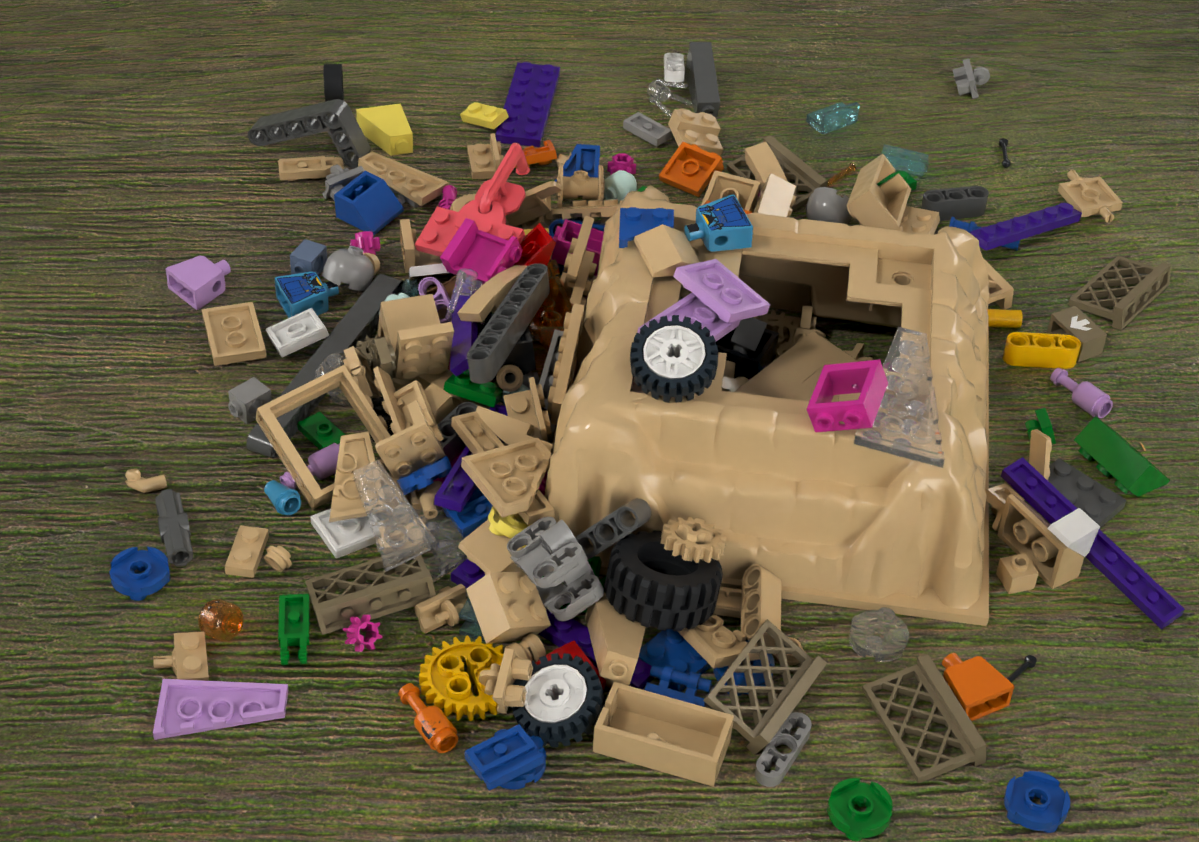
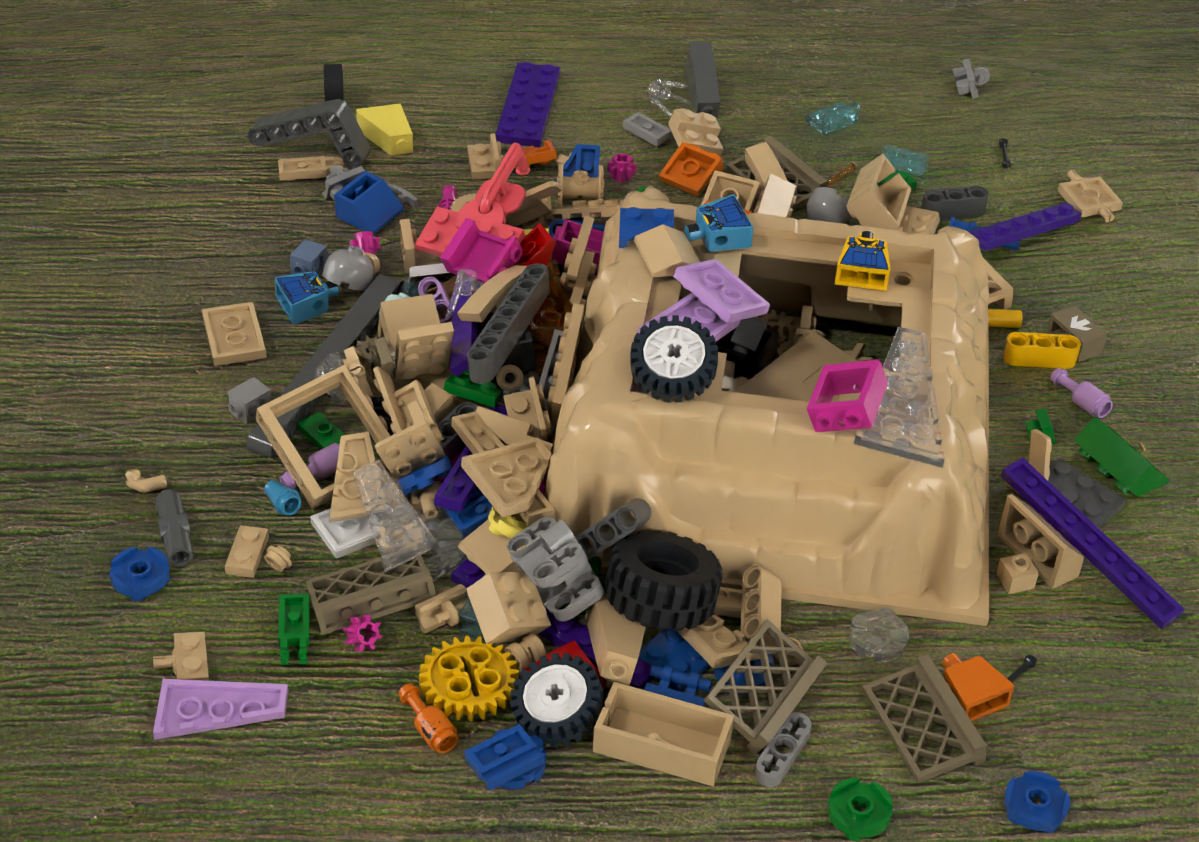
lavender torso [166,256,231,310] -> none
clear orange head [198,599,244,641] -> none
white tile [265,308,329,357] -> none
tan wing [358,151,449,206] -> none
light yellow plate [460,102,509,129] -> none
tan hips [479,648,533,714] -> none
light aqua head [604,170,637,203] -> none
tan gear [661,517,727,563] -> none
white beam [664,53,685,82] -> none
tan panel [986,483,1025,531] -> none
white slope [1047,508,1100,557] -> none
dark tan fence [1069,256,1171,330] -> none
none -> torso [835,231,891,291]

